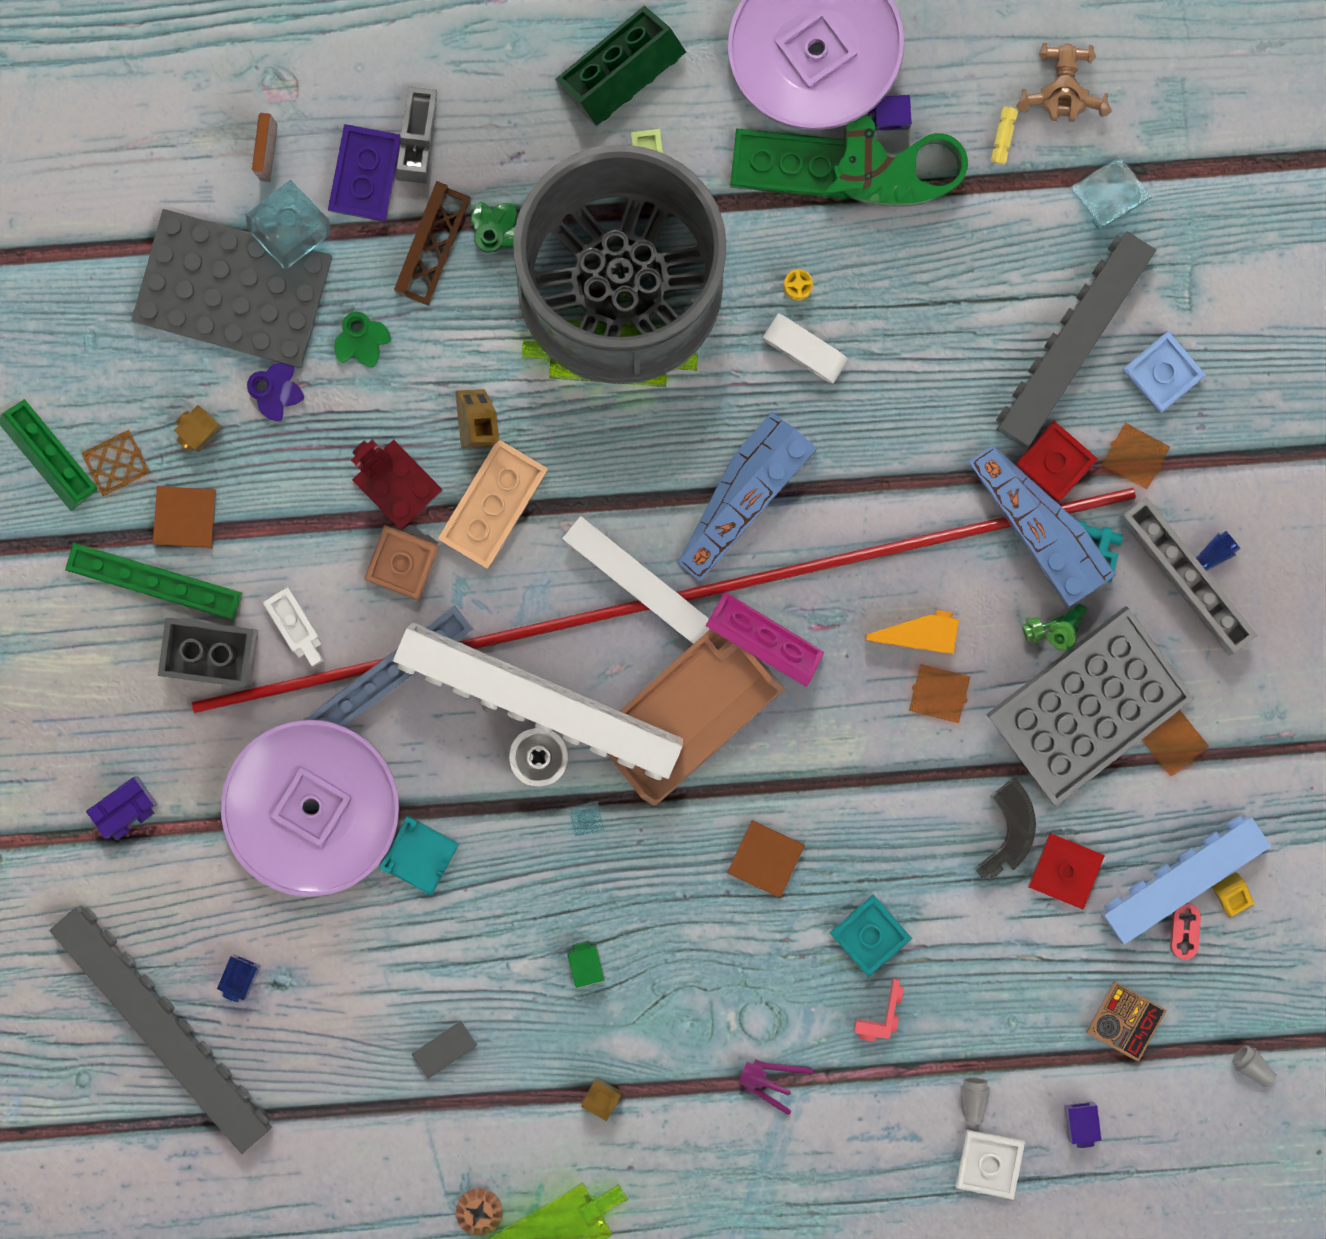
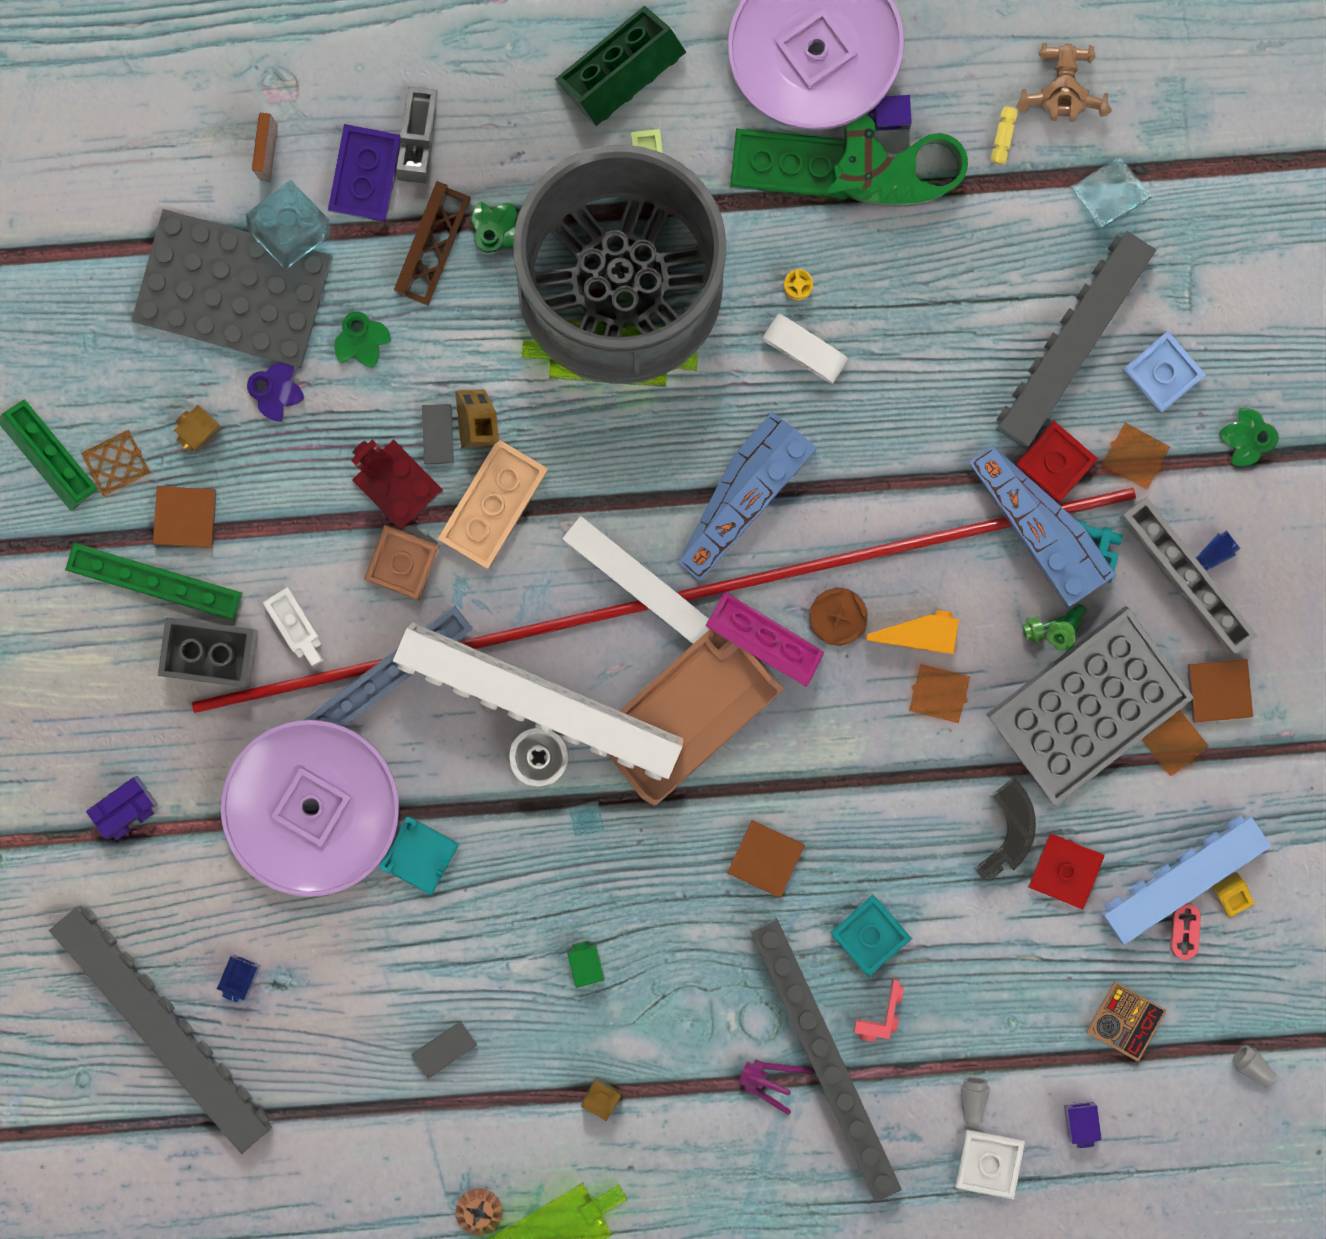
none -> dark grey tile [422,404,454,464]
none -> dark grey brick [750,917,902,1202]
none -> dark orange tile [809,587,868,646]
none -> dark orange tile [1188,659,1253,723]
none -> green plate [1219,408,1279,466]

